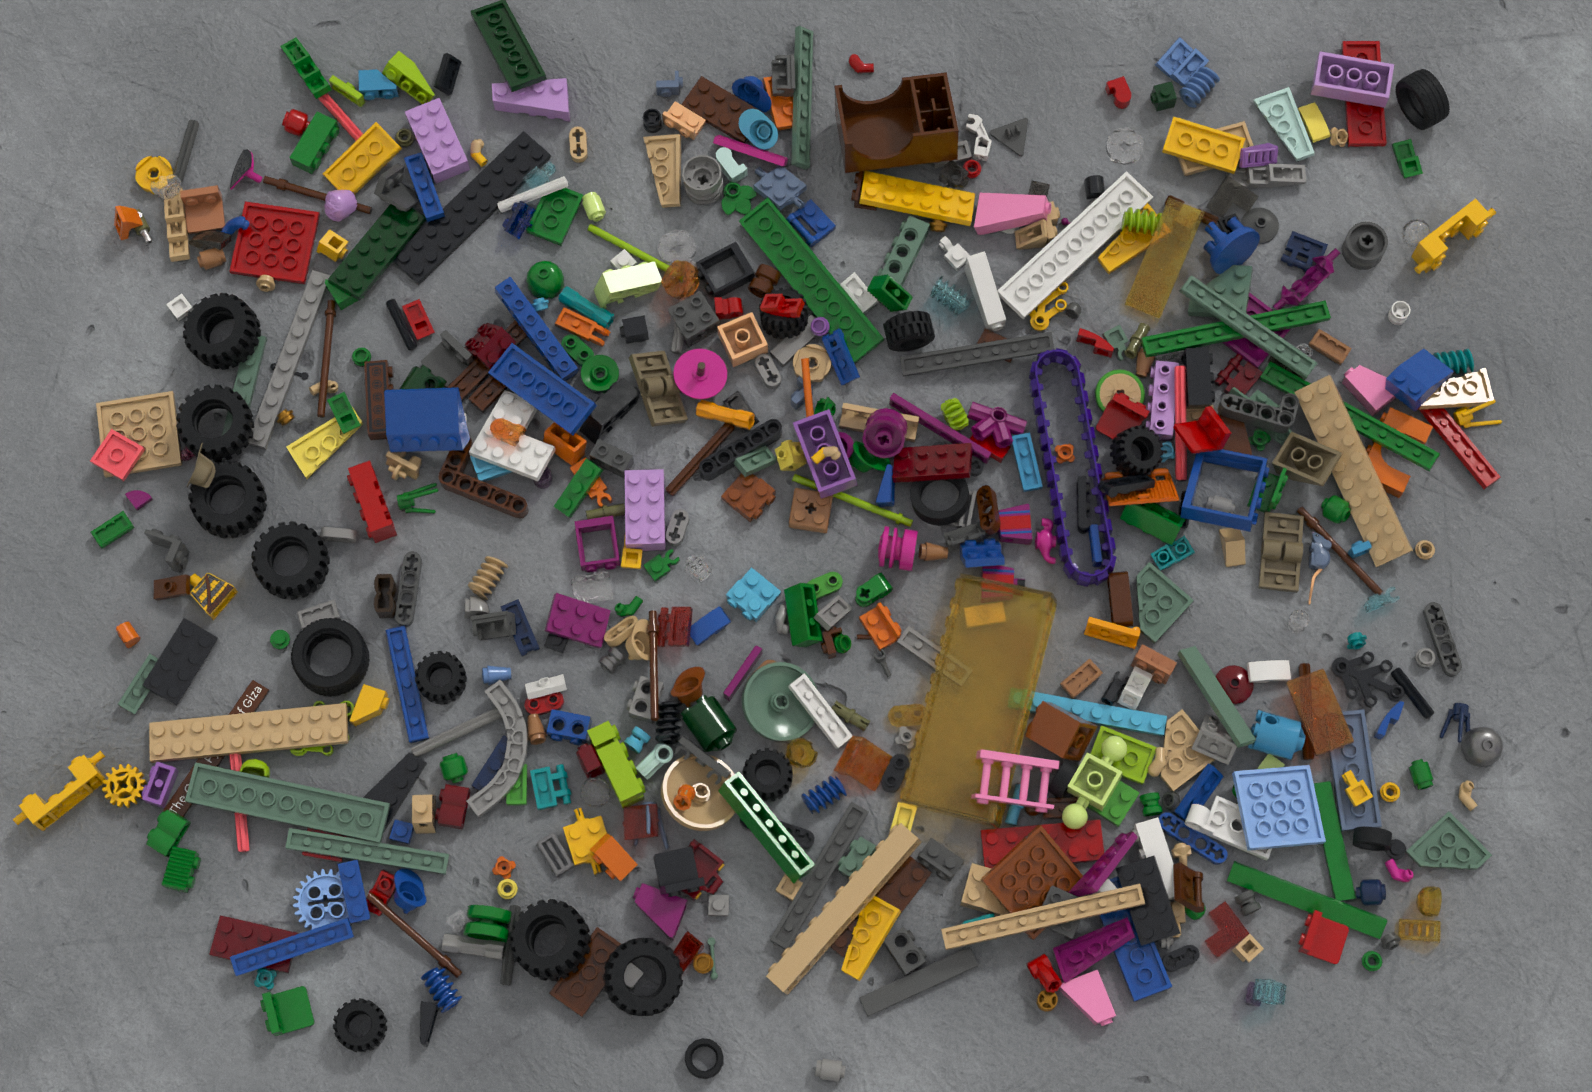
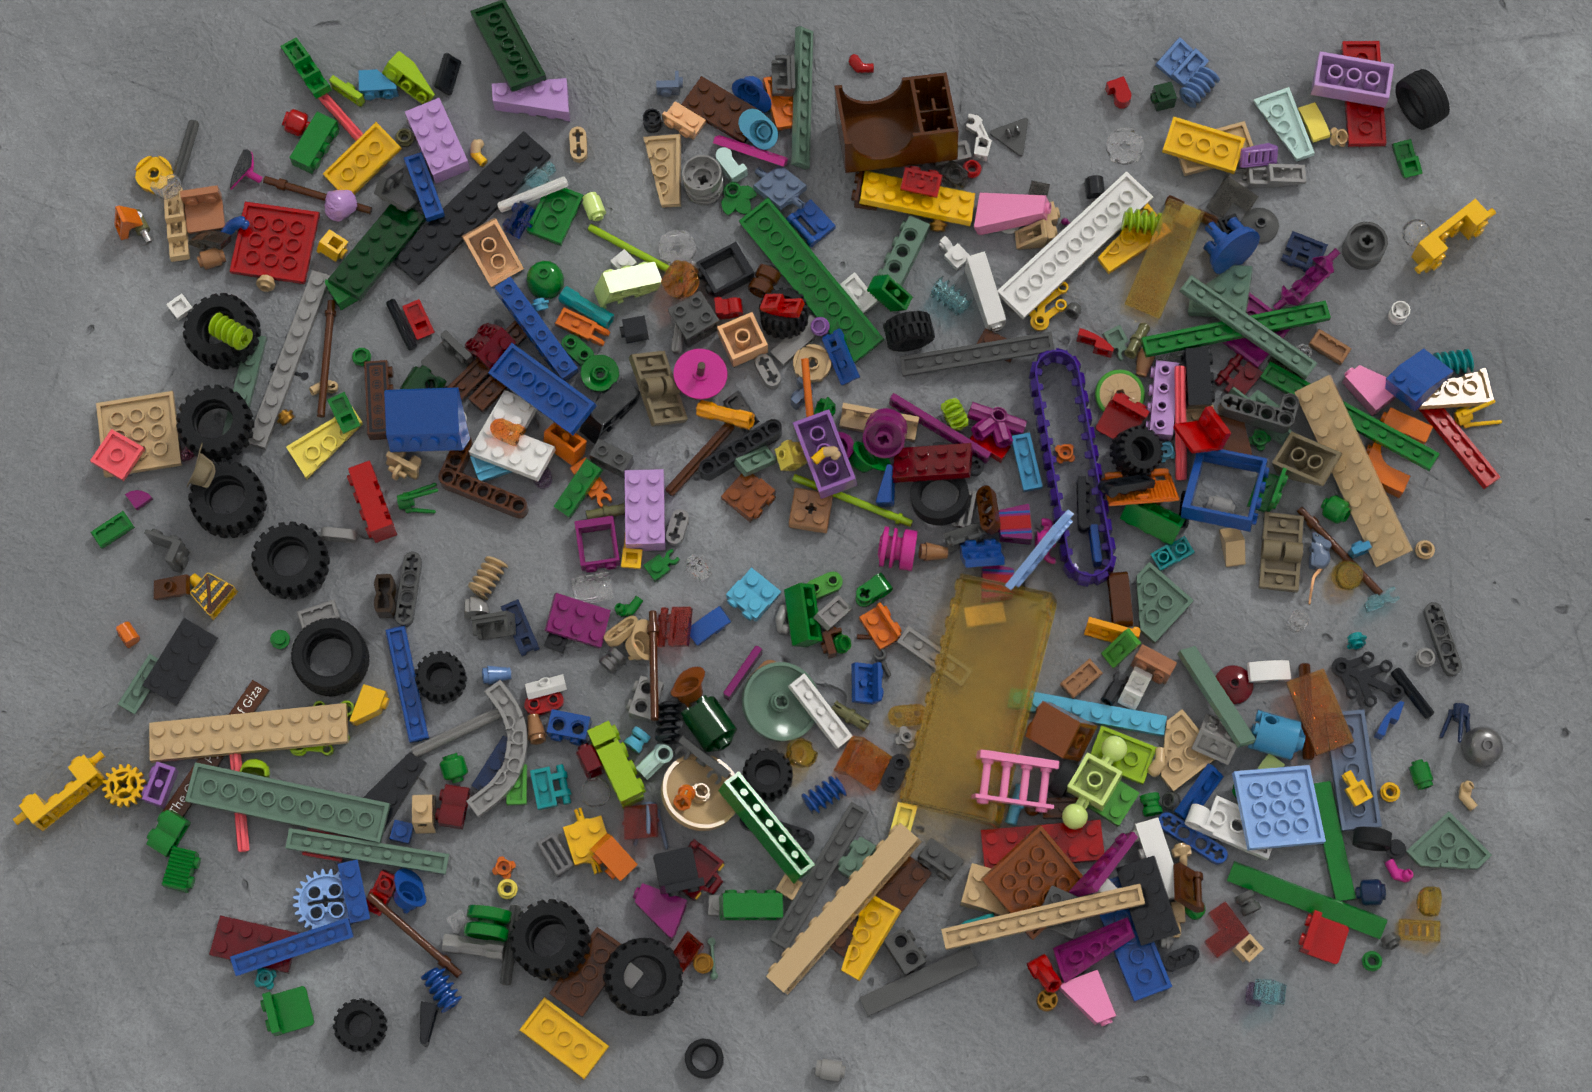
none -> lime piece [208,313,253,350]
none -> light nougat slope [461,218,524,287]
none -> yellow tile [520,997,609,1080]
none -> green brick [719,890,783,921]
none -> blue bracket [851,662,884,705]
none -> red bracket [900,166,942,198]
none -> light blue plate [1005,509,1074,590]
none -> bright green plate [1101,628,1141,668]
none -> clear yellow hair [1331,561,1363,590]

